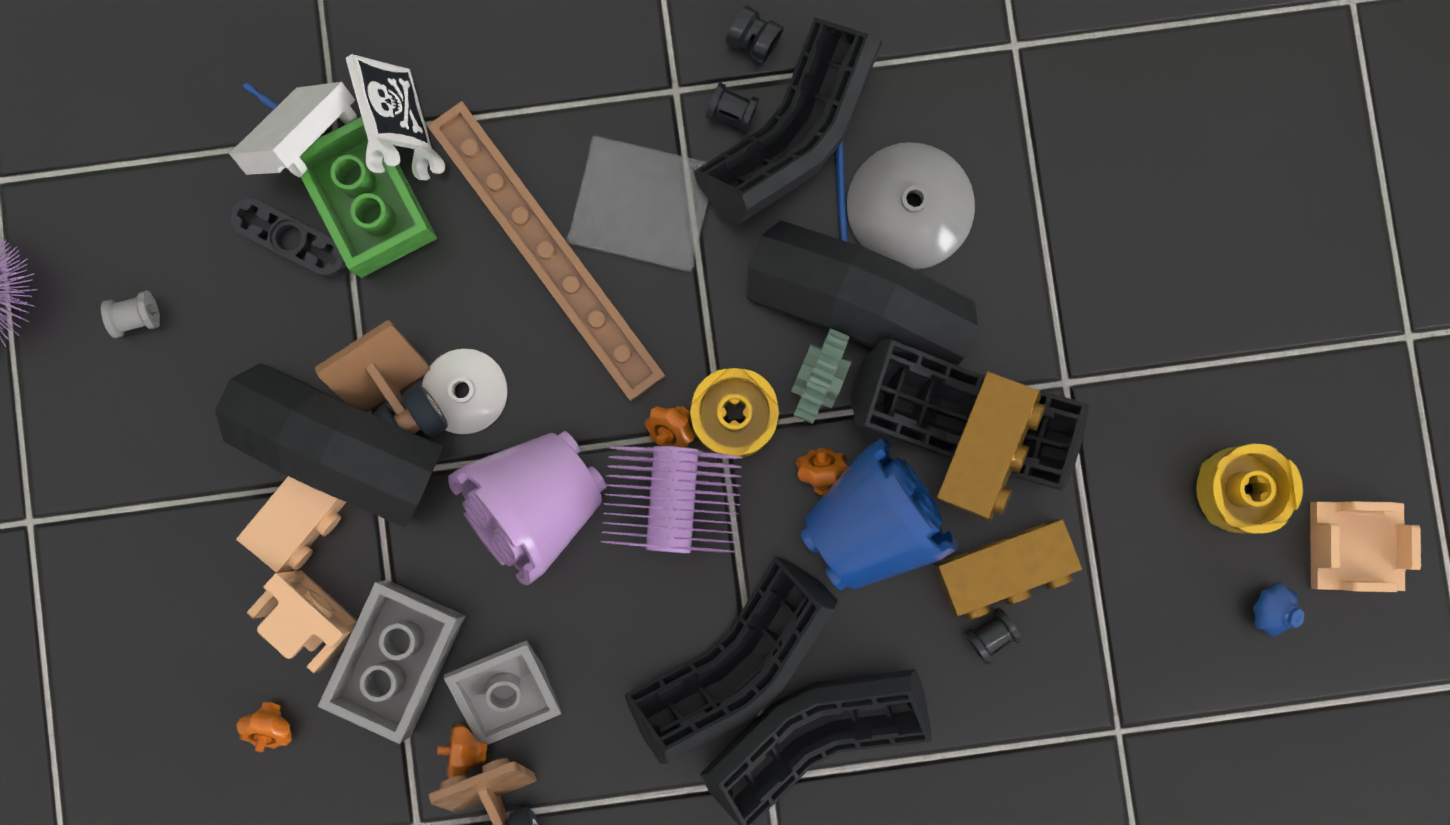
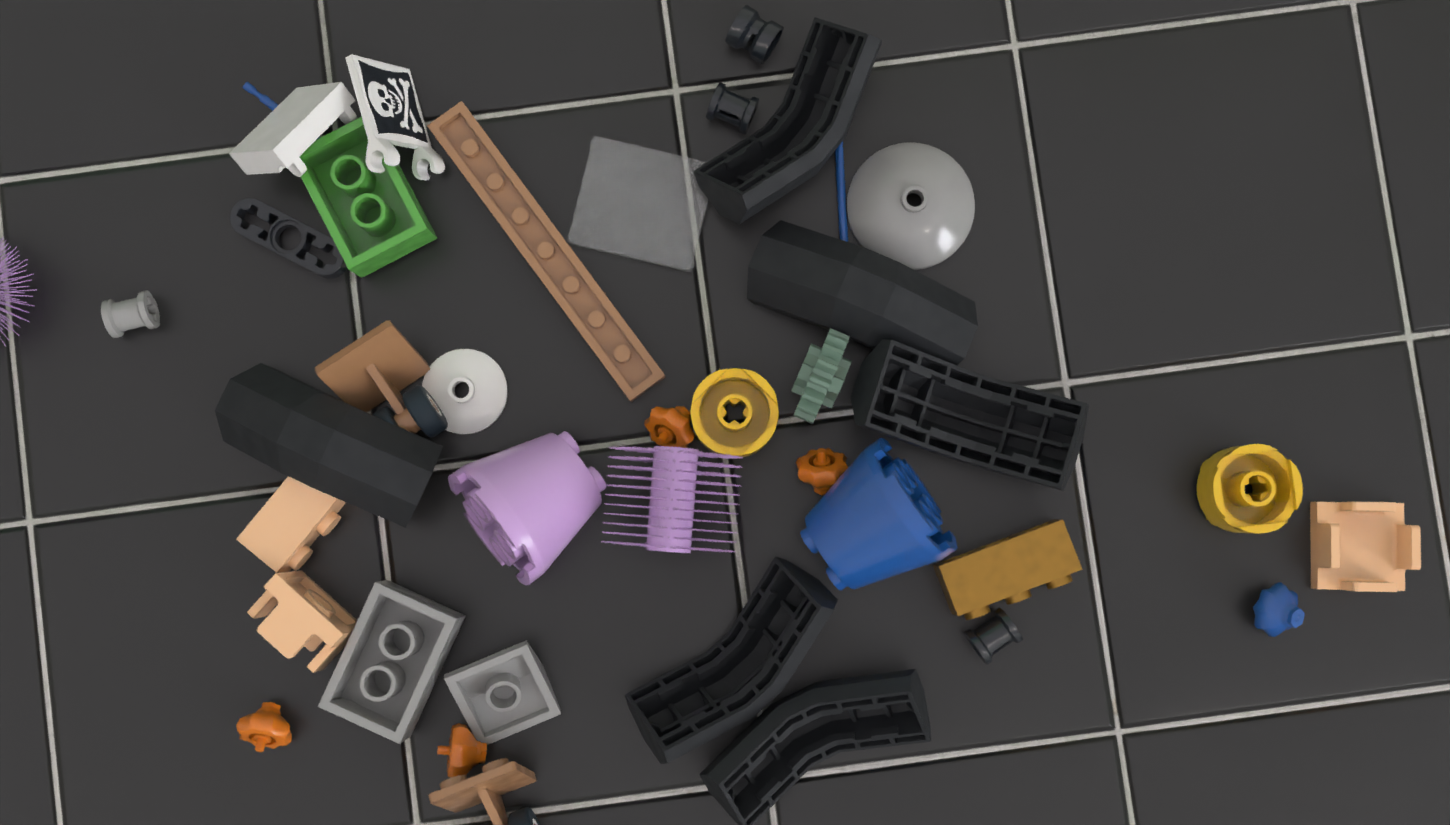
pearl gold brick [937,372,1046,521] -> none

